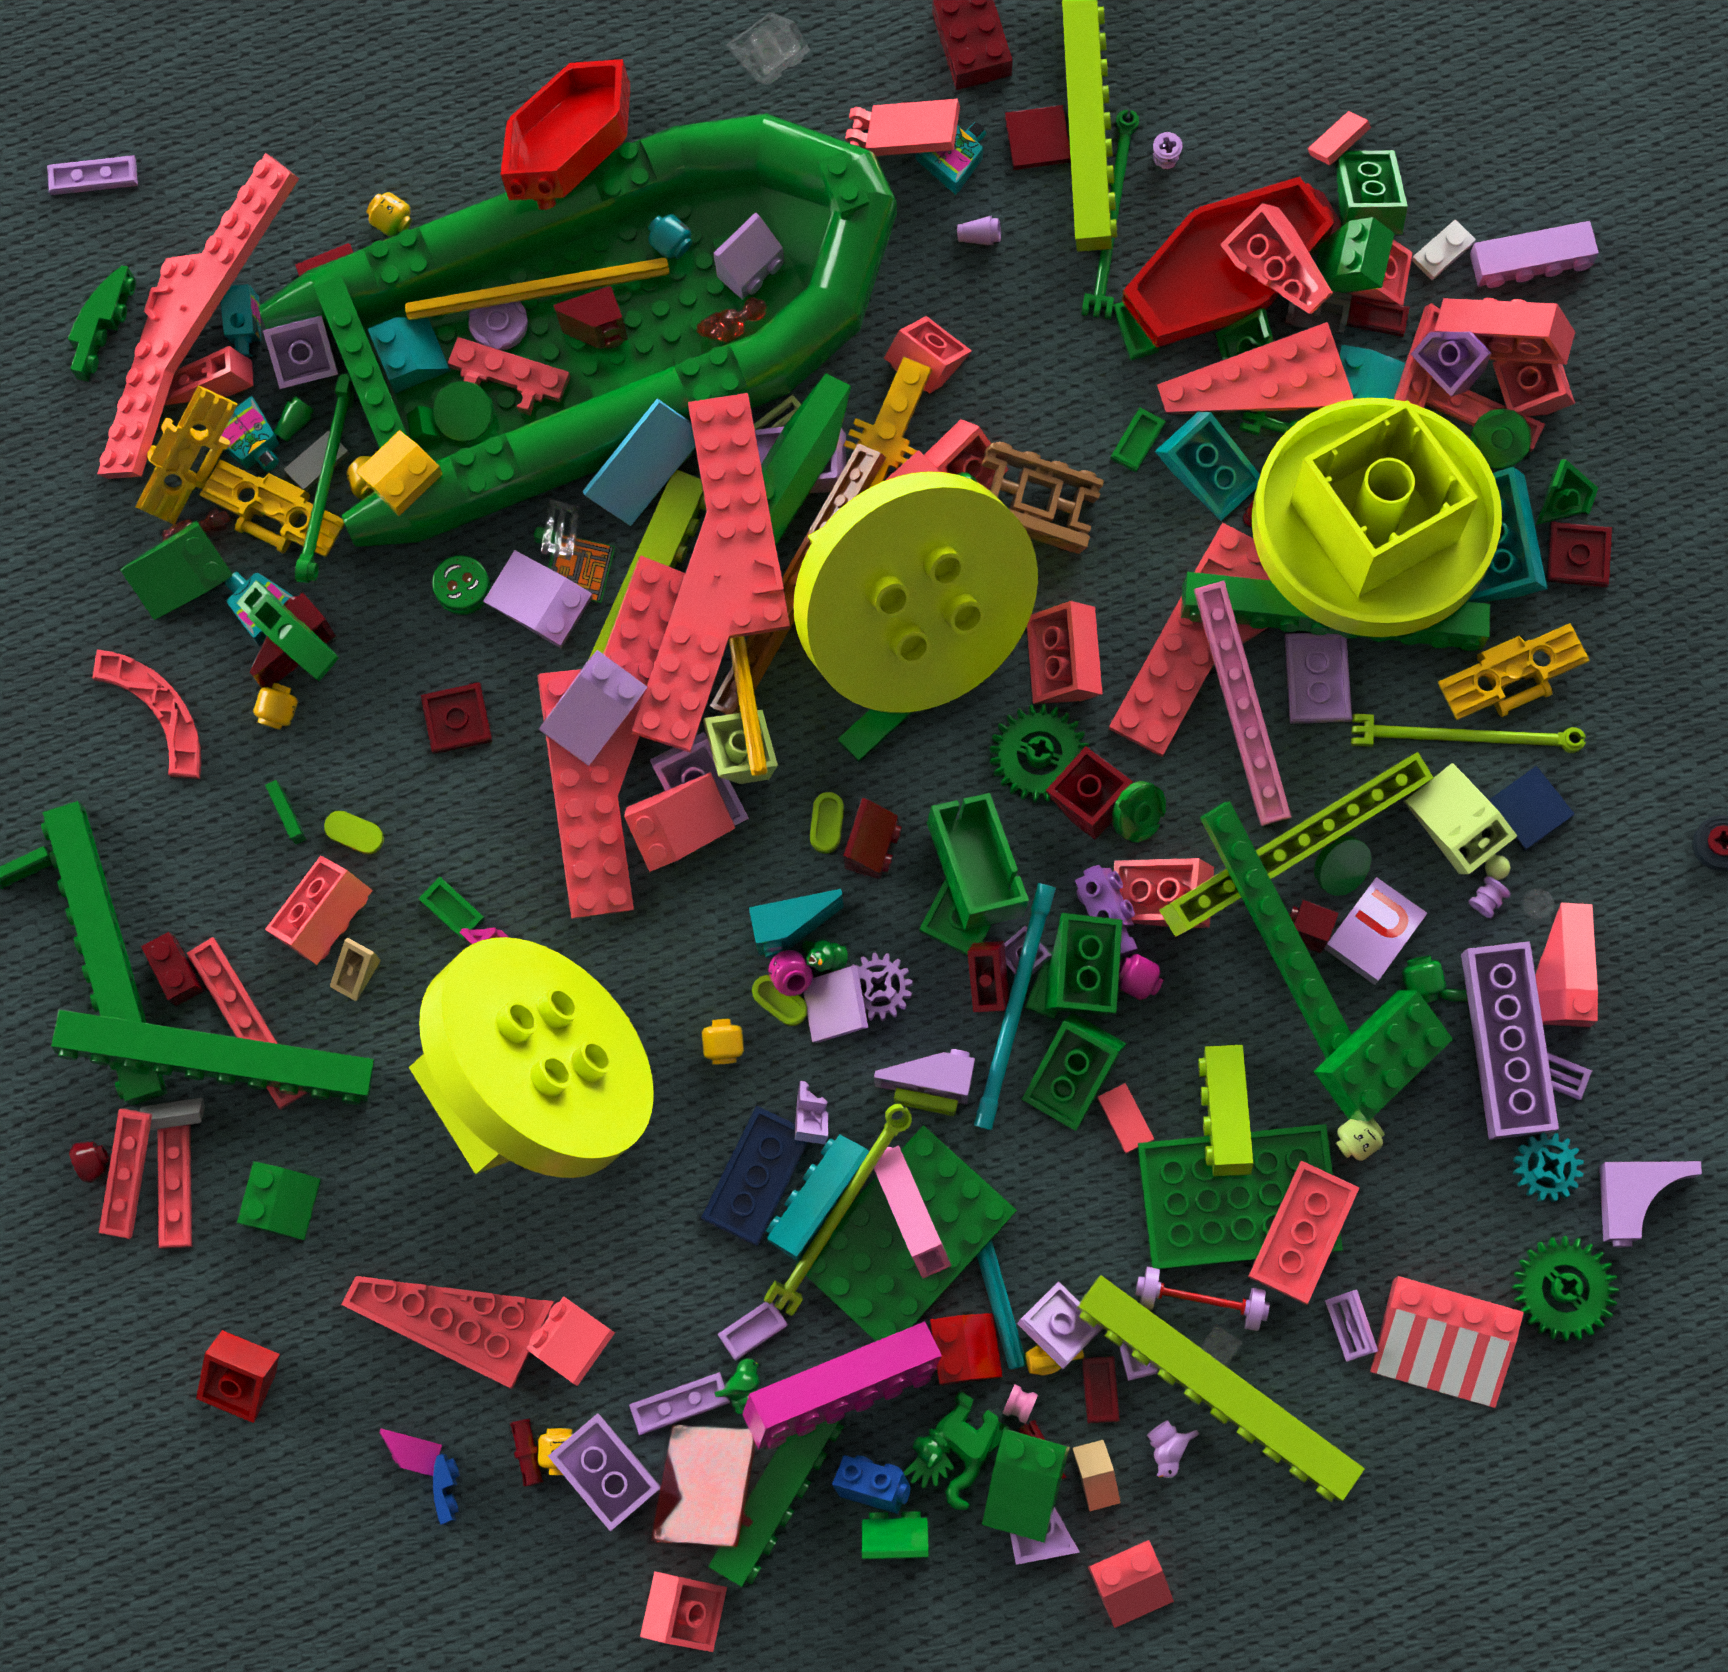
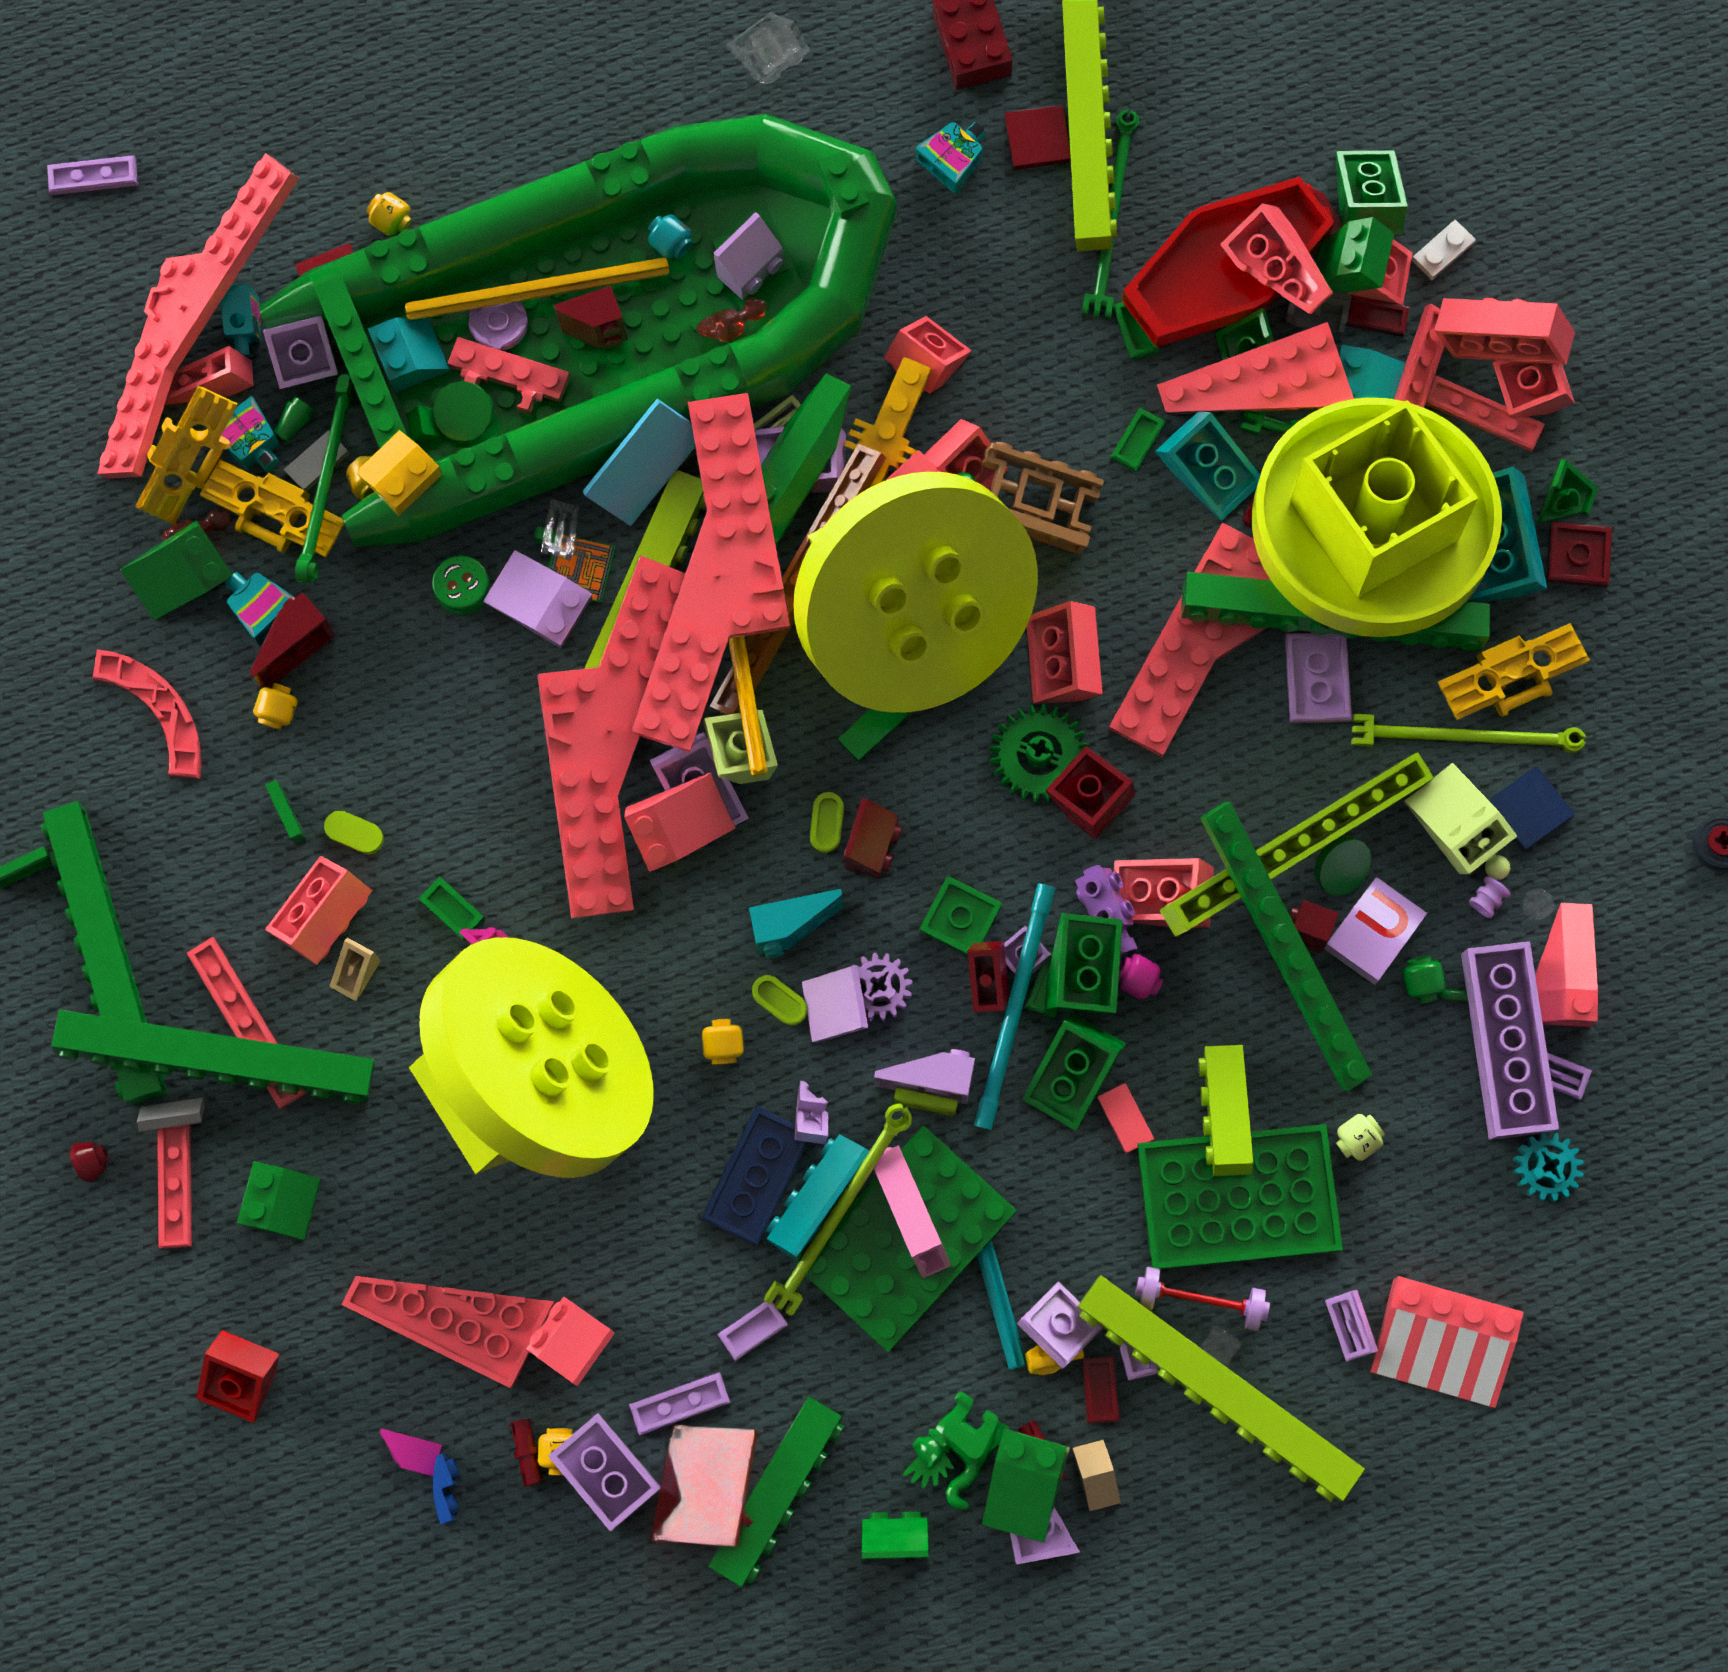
green slope [68,265,136,382] -> none
coral tile [99,1108,152,1239] -> none
dark red brick [141,932,204,1006] -> none
green slope [237,580,339,681] -> none
dark red tile [421,682,493,754] -> none
red container [500,59,630,210] -> none
lavender slope [538,650,647,766] -> none
coral slope [640,1571,727,1652] -> none
green animal [714,1359,760,1414] -> none
dark pink brick [742,1321,942,1449] -> none
dark pink head [768,950,813,996] -> none
green animal [802,940,848,972] -> none
blue brick [832,1455,910,1514] -> none
coral tile [845,99,960,156] -> none
green piece [927,793,1029,931] -> none
red slope [930,1313,1003,1386] -> none
lavender cone [957,216,1001,245] -> none
bright pink wheel [1002,1384,1038,1424] -> none
coral slope [1088,1540,1174,1628] -> none
green tile [1112,781,1166,842] -> none
lavender animal [1147,1420,1199,1478] -> none
lavender bush [1153,132,1182,169] -> none
bright pink tile [1193,581,1291,826] -> none
coral plate [1248,1161,1359,1305] -> none
coral tile [1308,111,1371,165] -> none
green brick [1313,990,1453,1122] -> none
medium lavender slope [1411,331,1491,396] -> none
lavender brick [1470,221,1599,288] -> none
green tile [1470,408,1532,469] -> none
green gear [1512,1236,1619,1342] -> none
lavender arch [1599,1161,1702,1248] -> none

